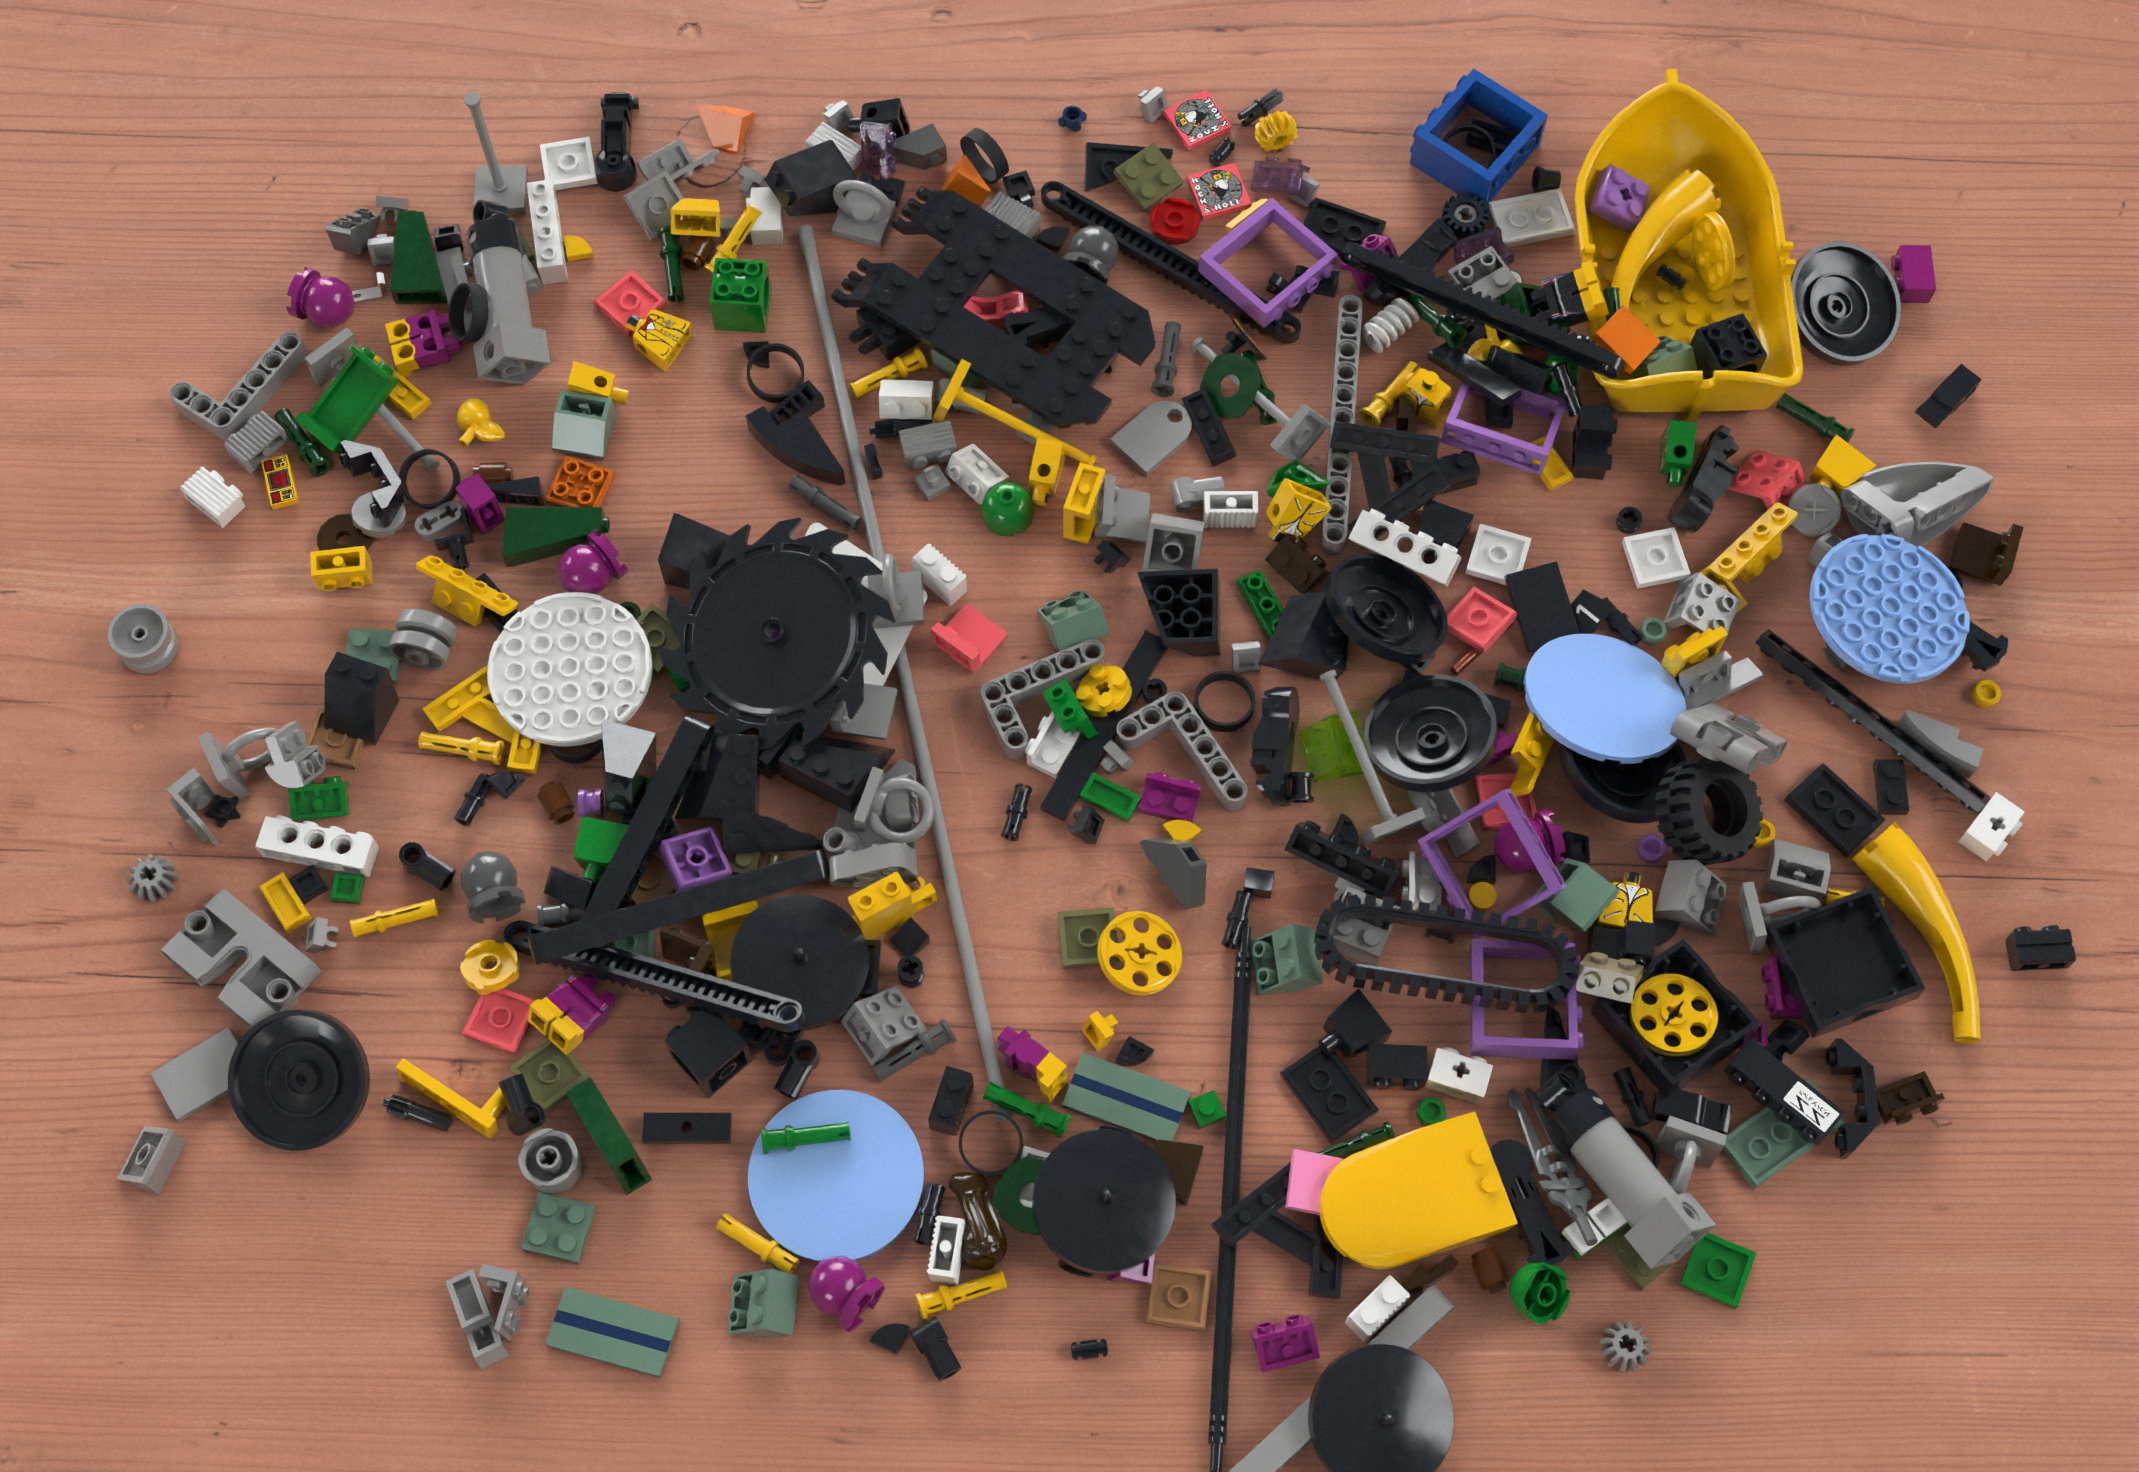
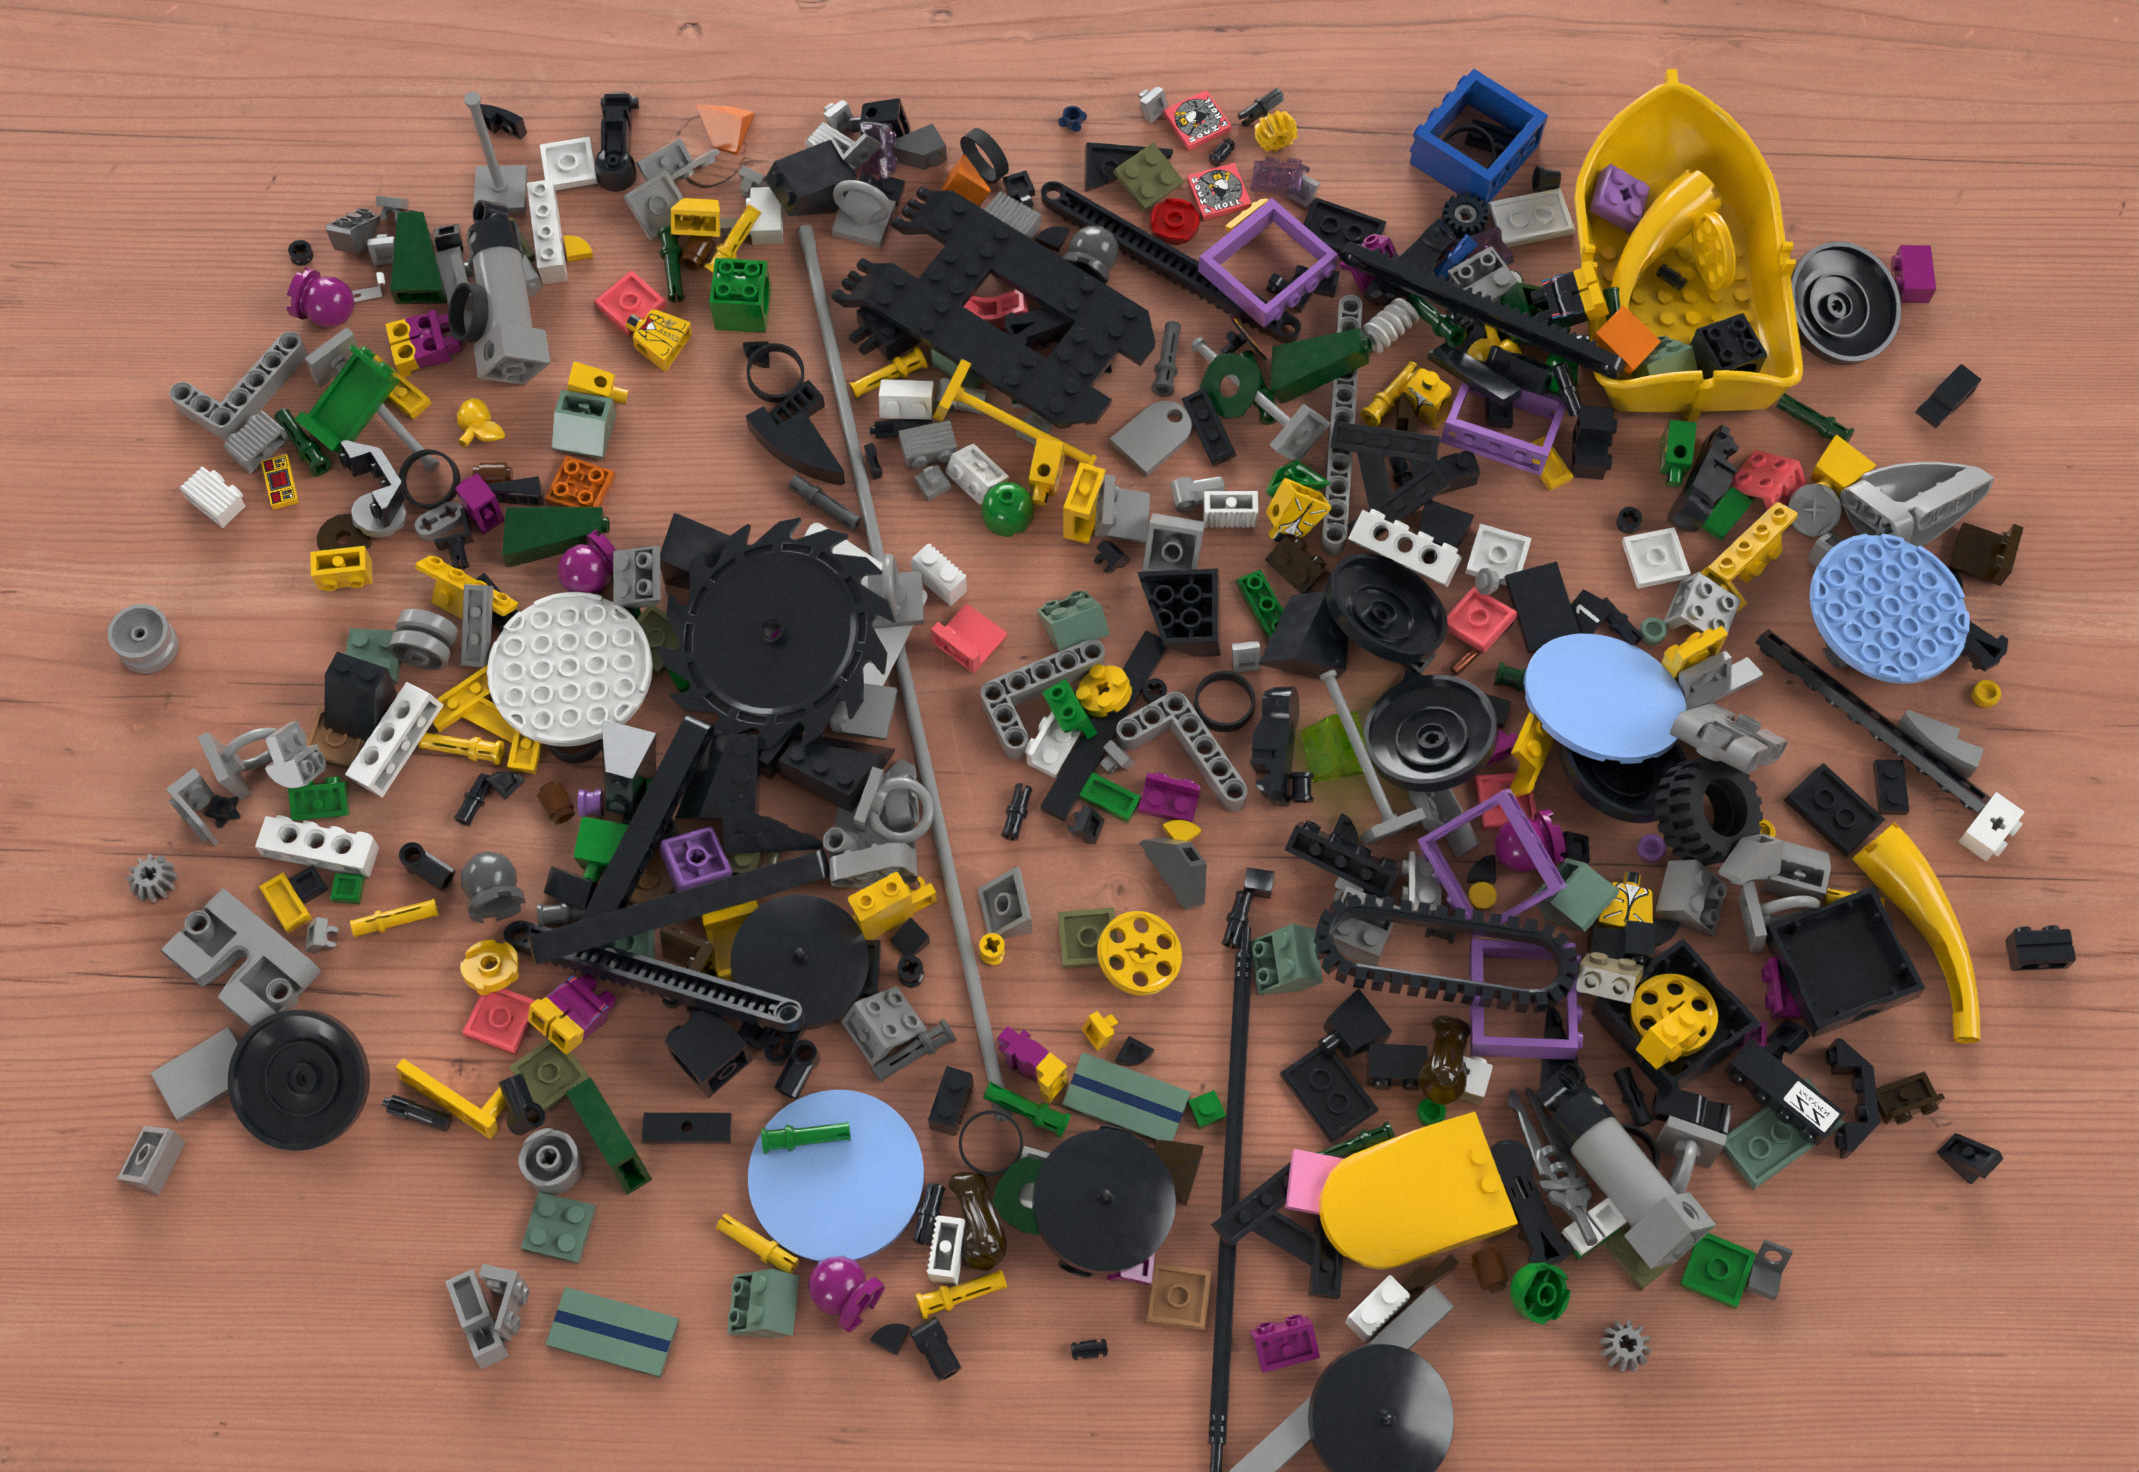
none -> black bush [288,240,313,266]
none -> white brick [345,682,444,798]
none -> light grey tile [460,584,493,667]
none -> black slope [480,104,527,139]
none -> light grey slope [613,546,661,609]
none -> dark grey bracket [831,133,881,169]
none -> light grey slope [978,867,1032,939]
none -> yellow bush [979,933,1005,966]
none -> dark green slope [1271,328,1372,404]
none -> dark brown hair [1418,1016,1471,1105]
none -> blue pin [1434,234,1478,281]
none -> light grey plate [1475,568,1500,595]
none -> yellow brick [1636,1004,1705,1070]
none -> green tile [1702,486,1754,541]
none -> light grey slope [1719,833,1783,885]
none -> dark grey bracket [1747,1240,1793,1301]
none -> black slope [1937,1133,2003,1184]

